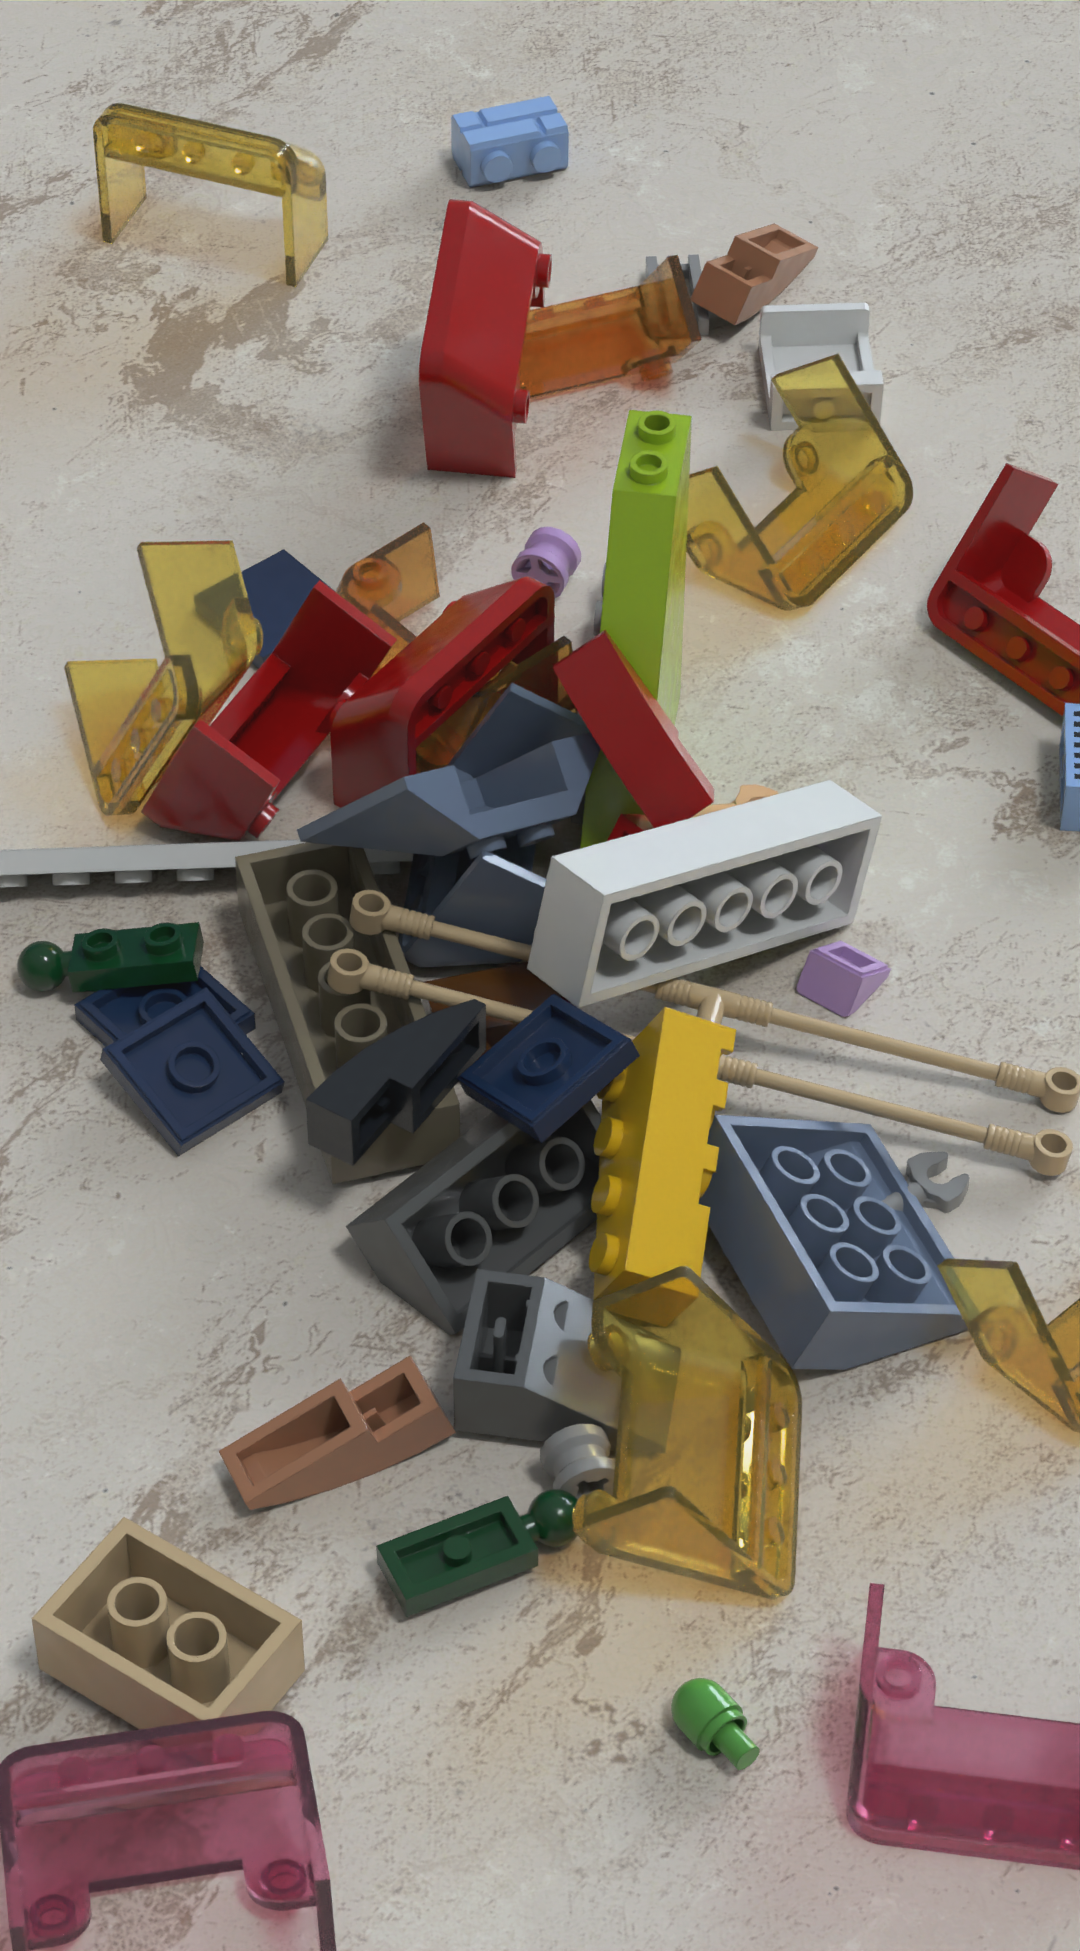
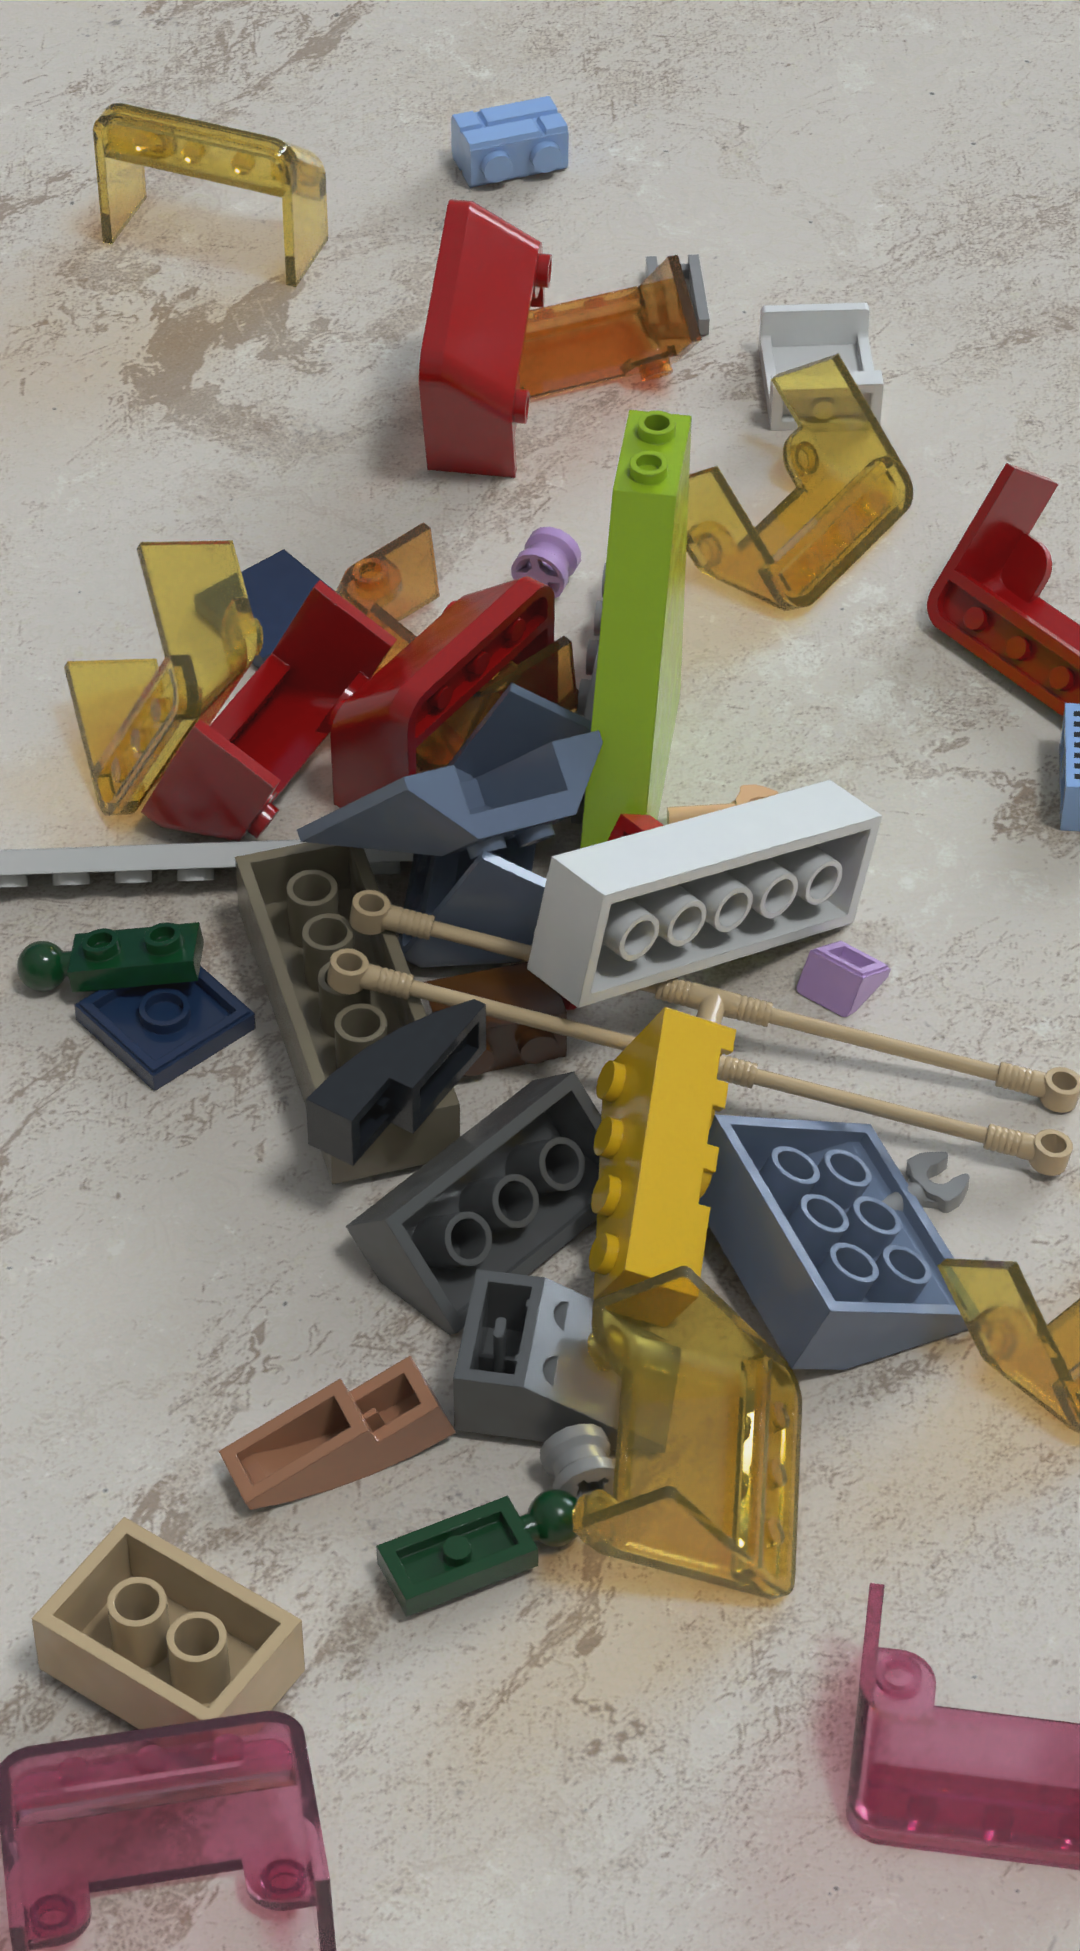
dark blue tile [100,987,285,1156] -> none
dark blue tile [457,994,640,1143] -> none
red slope [553,629,715,828] -> none
bright green cylinder [671,1678,760,1770] -> none
nougat slope [690,223,819,325] -> none

